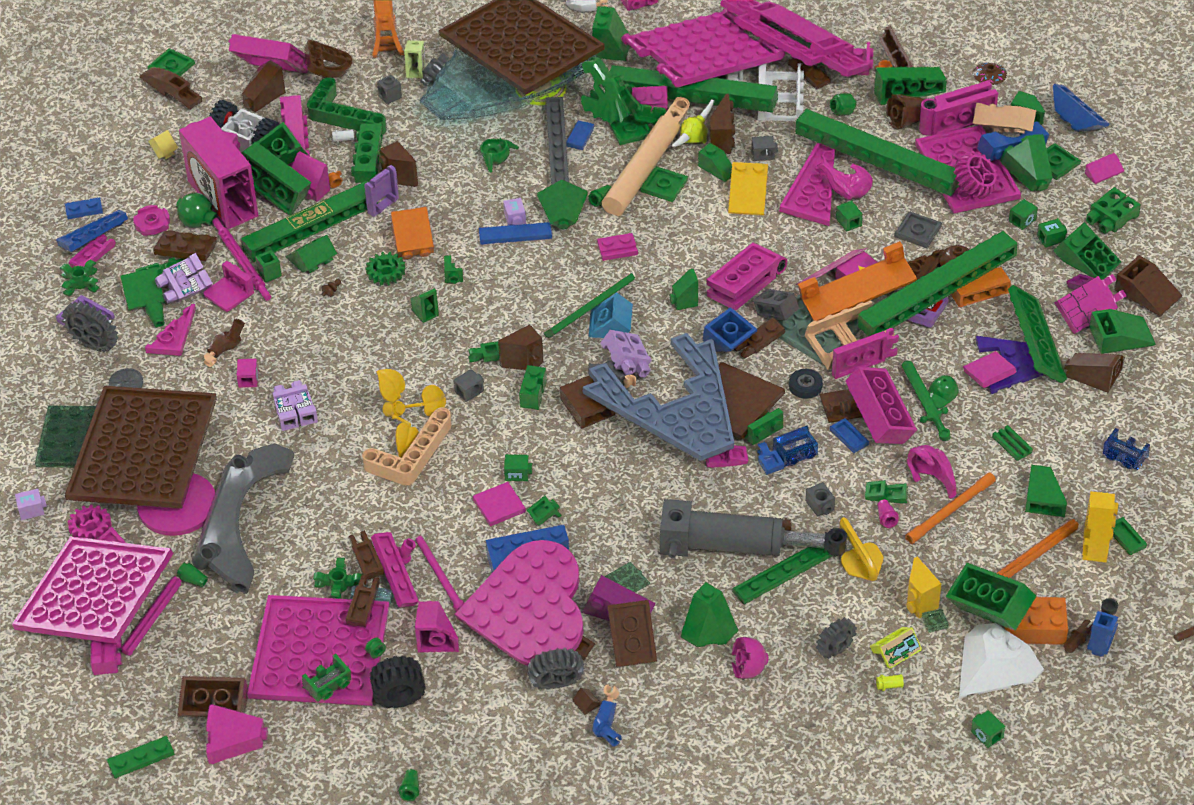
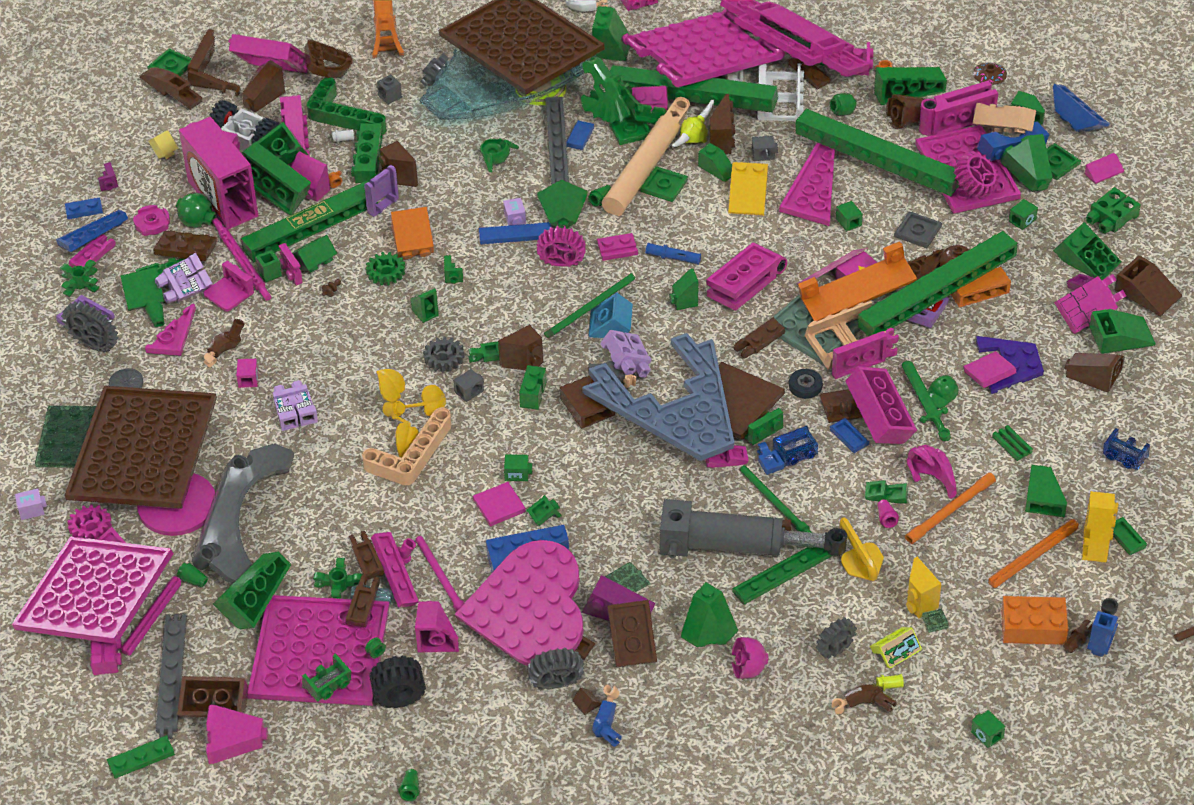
yellowish green torso [404,40,426,78] -> none
blue slope [703,307,757,352] -> none
dark grey brick [753,289,799,321] -> none
dark grey brick [805,482,835,517] -> none
dark pink hair [817,157,873,200] -> none
reddish brown brick [880,25,913,67] -> none
green brick [945,563,1037,631] -> none
white wedge [959,623,1044,698] -> none
green plate [1008,285,1067,383] -> none
green brick [1037,218,1067,248] -> none
none -> magenta bracket [98,162,118,192]
none -> dark grey hinge [156,613,187,739]
none -> reddish brown hinge [187,29,240,97]
none -> green wedge [213,552,292,629]
none -> dark pink plate [279,243,303,286]
none -> dark grey gear [423,337,465,372]
none -> dark pink gear [537,225,586,267]
none -> blue pin [645,243,701,265]
none -> green bar [740,465,812,534]
none -> reddish brown arm [832,684,897,714]

